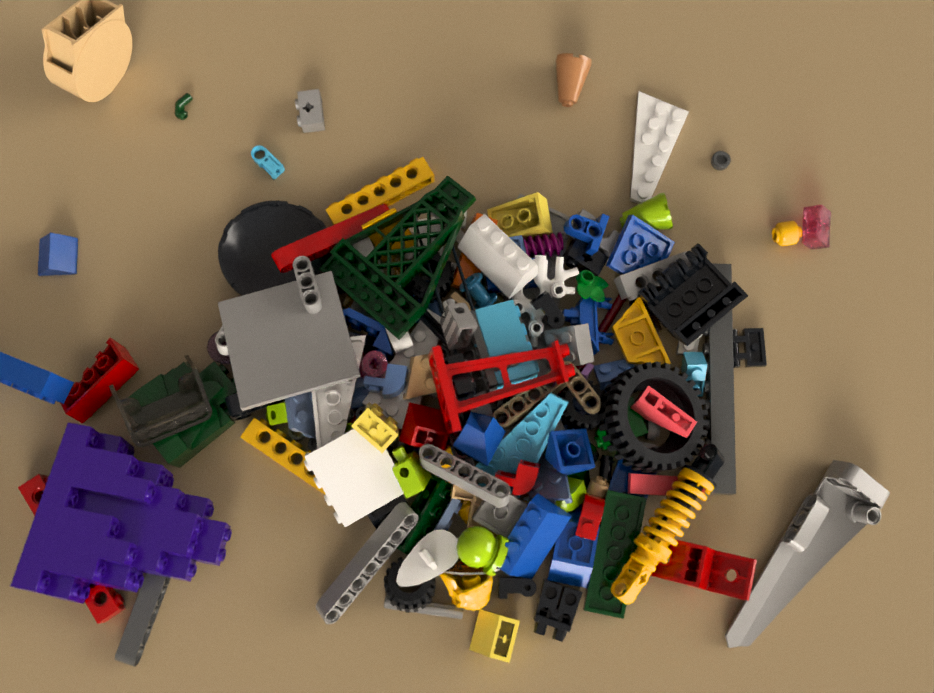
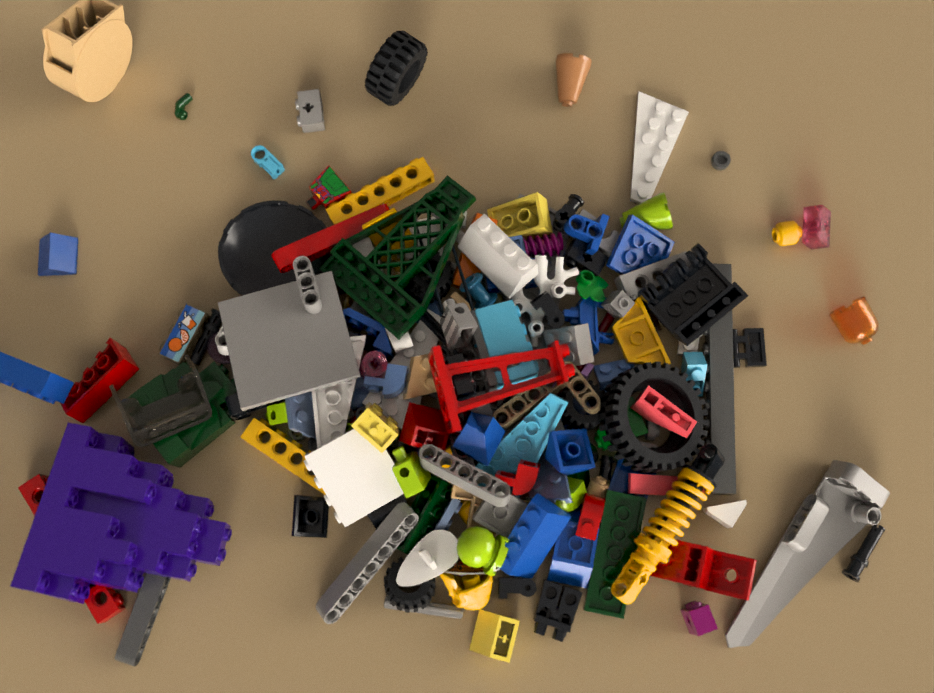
none -> brick [159,303,210,365]
none -> black pin [188,308,222,366]
none -> black slope [292,495,329,538]
none -> torso [306,166,352,210]
none -> black tyre [365,31,428,106]
none -> black connector [553,194,584,232]
none -> light grey brick [601,290,635,318]
none -> magenta brick [681,601,718,636]
none -> white slope [702,500,747,528]
none -> clear orange cylinder [829,296,879,345]
none -> black pin [842,524,885,582]

